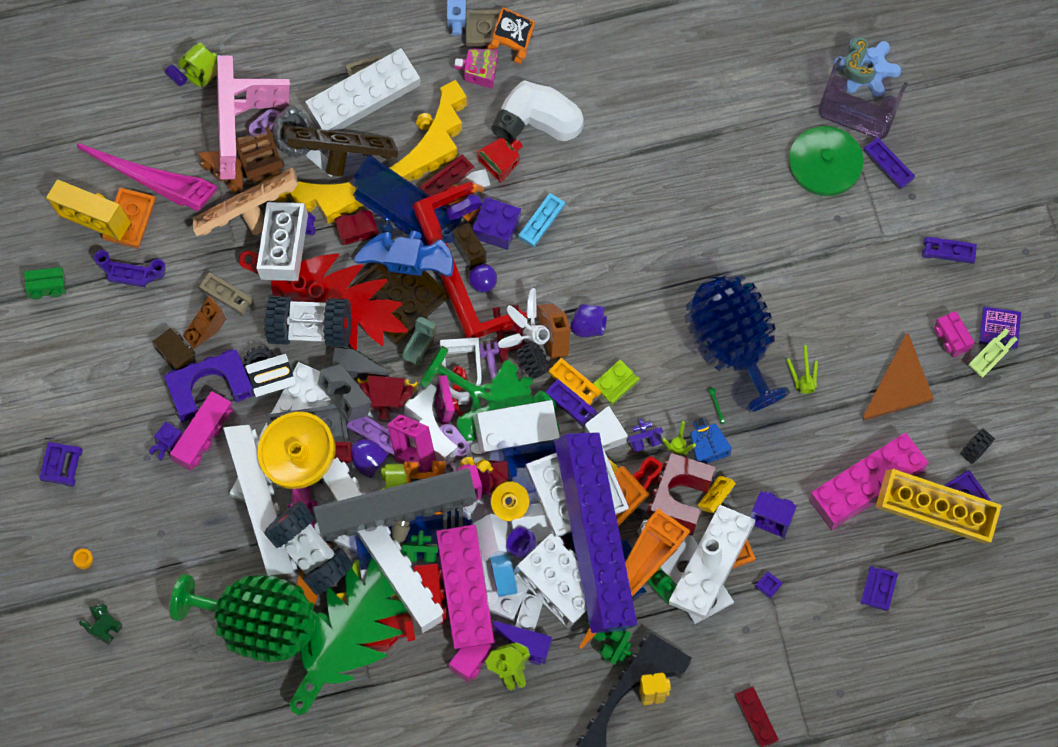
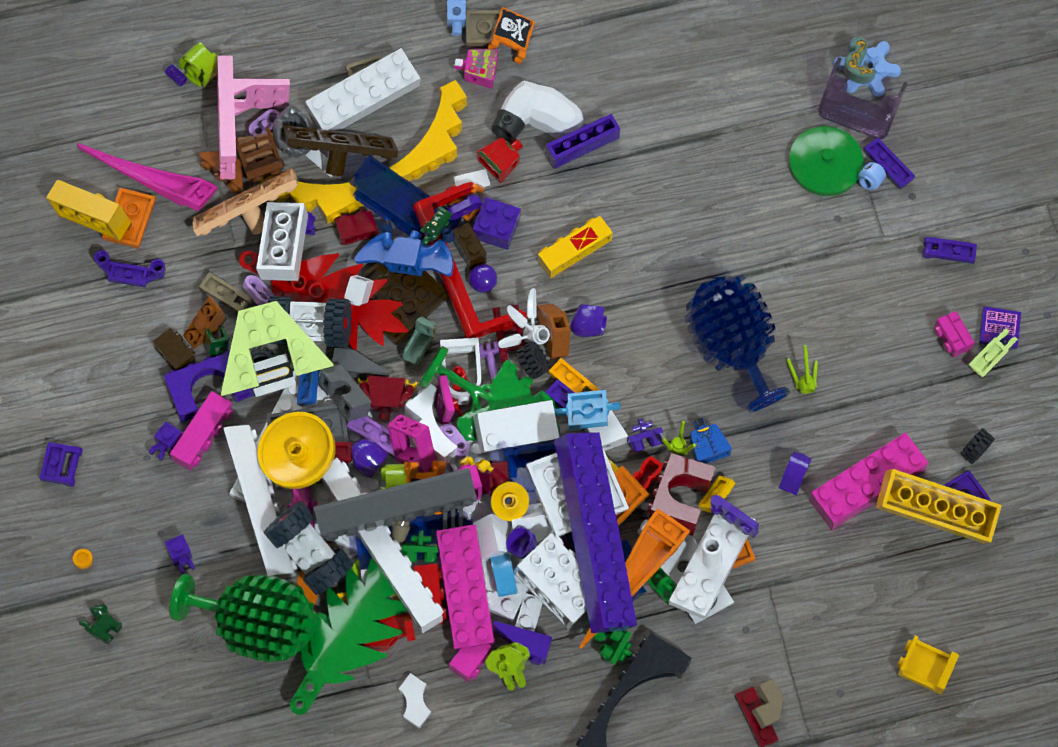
green brick [24,267,66,300] -> none
yellow plate [416,113,434,130] -> none
dark red plate [420,154,475,198] -> none
medium azure plate [518,193,565,248] -> none
lime plate [593,360,639,405] -> none
yellow brick [639,673,671,706] -> none
green hinge [708,388,725,425] -> none
dark purple brick [750,491,797,539] -> none
dark purple tile [755,571,783,599] -> none
dark purple plate [860,566,898,612] -> none
dark orange tile [862,333,934,421] -> none
none -> dark purple brick [165,534,195,575]
none -> dark green window [205,326,230,357]
none -> yellowish green wing [221,301,334,396]
none -> lavender plate [243,275,274,305]
none -> blue hinge [297,370,319,406]
none -> white brick [344,275,374,306]
none -> white tile [399,673,431,729]
none -> dark green animal [421,206,452,245]
none -> yellow brick [538,216,613,279]
none -> dark purple brick [545,114,620,169]
none -> dark azure plate [555,390,621,430]
none -> dark purple plate [710,495,759,538]
none -> dark tan tile [752,679,784,729]
none -> dark purple brick [779,452,812,495]
none -> light blue head [858,162,886,190]
none -> yellow panel [897,635,959,695]

